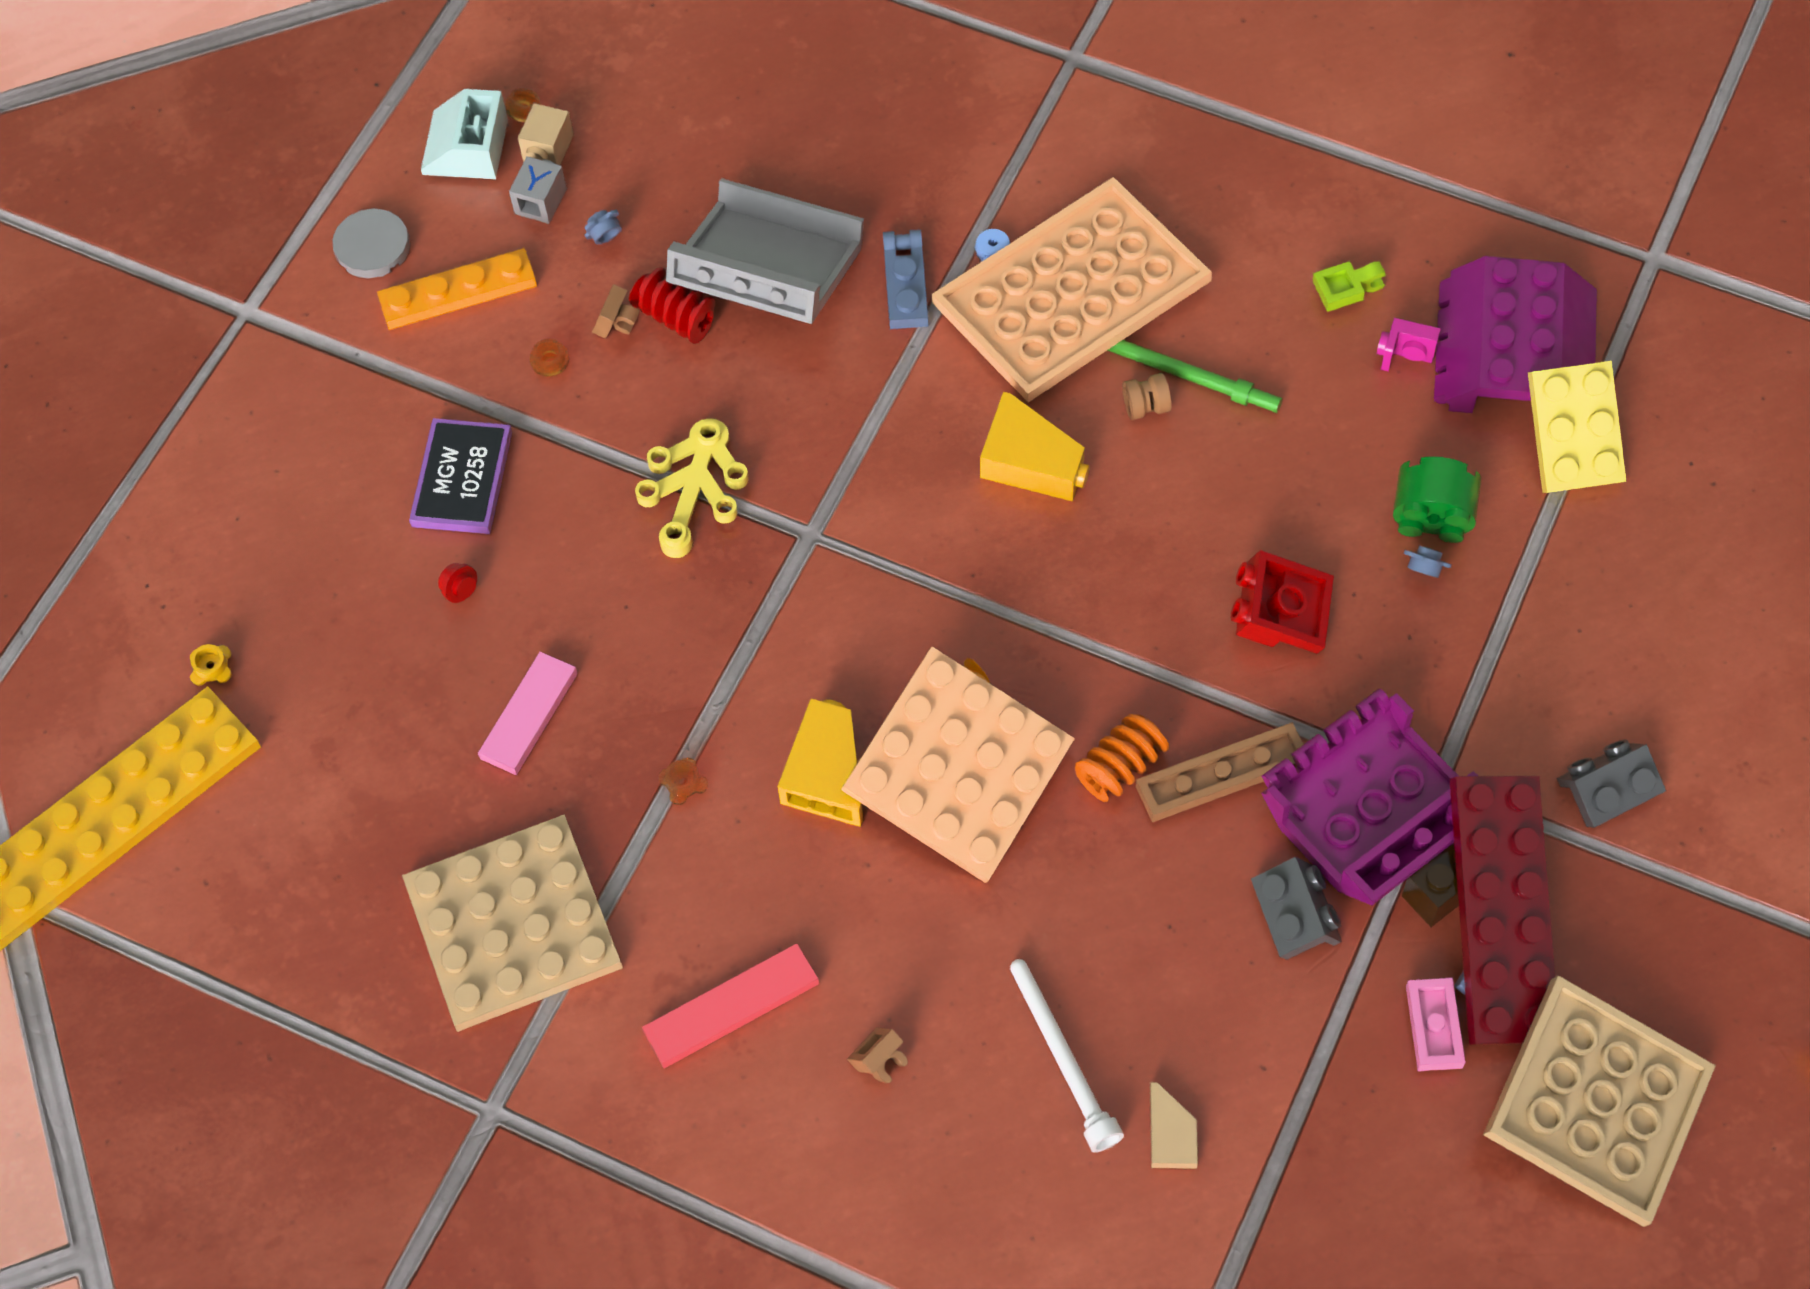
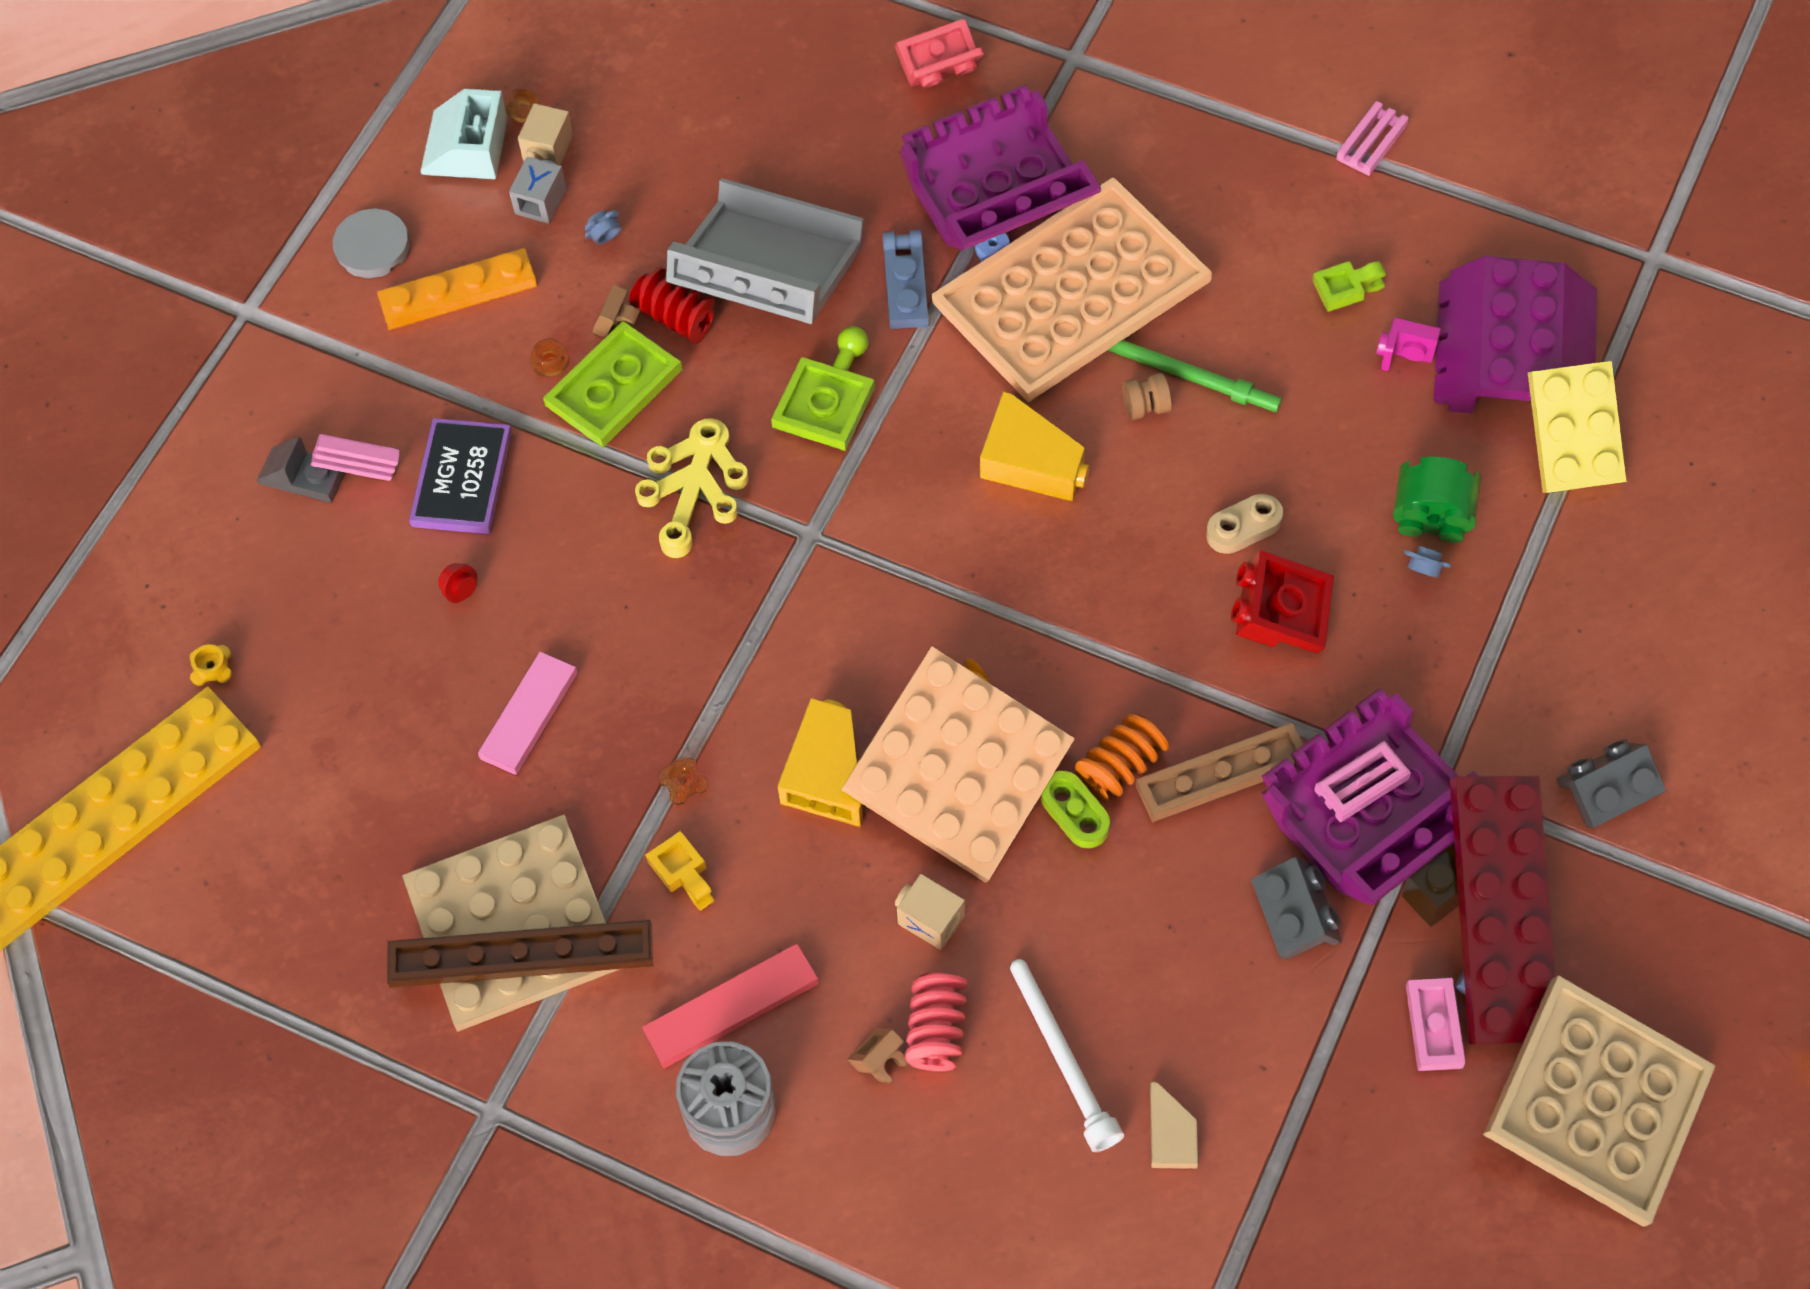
none -> dark grey slope [257,437,346,503]
none -> bright pink tile [311,434,400,481]
none -> reddish brown tile [387,920,654,988]
none -> lime plate [543,321,682,448]
none -> yellow plate [645,831,714,911]
none -> light grey wheel [676,1041,776,1156]
none -> lime plate [771,326,875,451]
none -> coral bracket [895,18,984,88]
none -> tan brick [895,874,965,950]
none -> magenta slope [899,84,1101,250]
none -> coral piece [905,972,968,1071]
none -> lime plate [1041,771,1110,848]
none -> tan plate [1206,494,1283,554]
none -> bright pink tile [1314,741,1411,823]
none -> bright pink tile [1336,101,1409,176]

